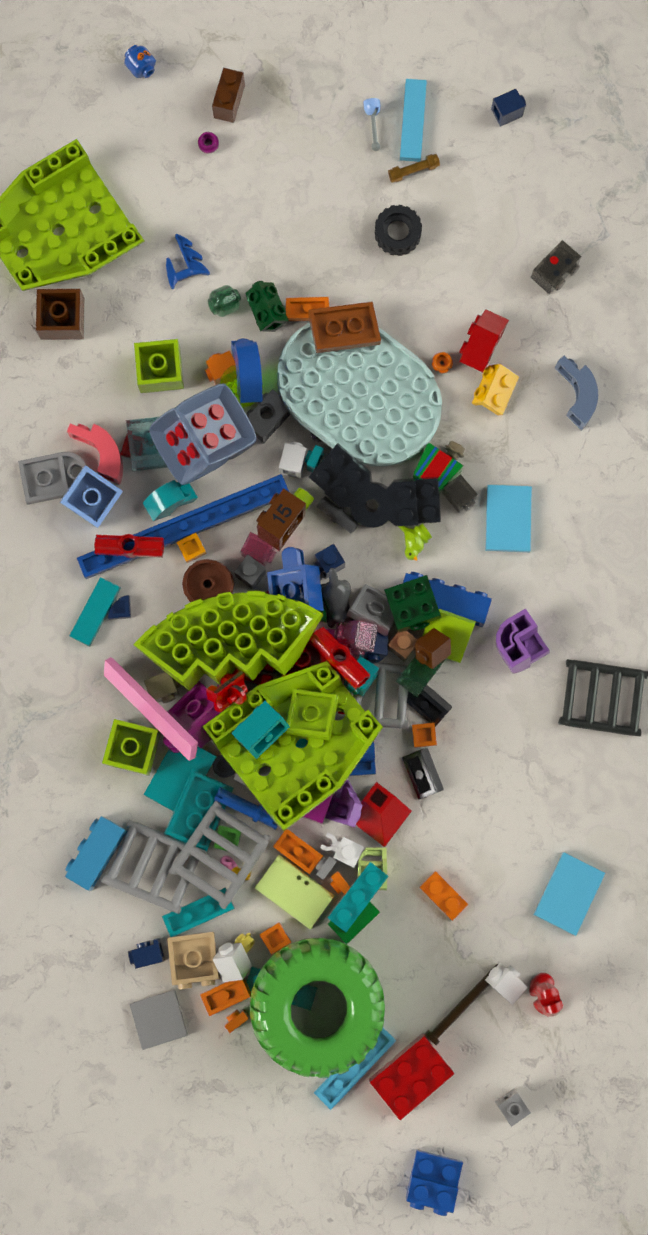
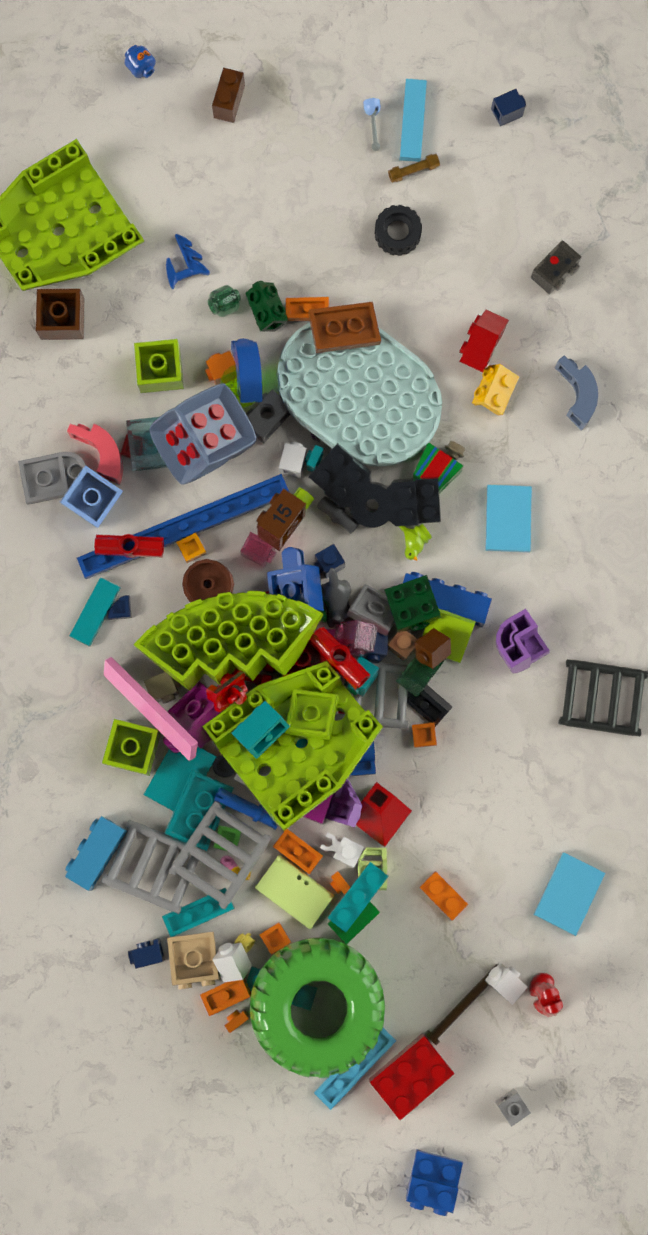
light grey tile [130,990,188,1050] -> none
teal brick [143,480,198,521] -> none
magenta plate [198,132,219,153] -> none
dark grey brick [234,555,267,590] -> none
light grey plate [316,856,337,880] -> none
black slope [402,748,444,800] -> none
orange plate [432,352,453,373] -> none
clear smoke brick [442,474,478,513] -> none

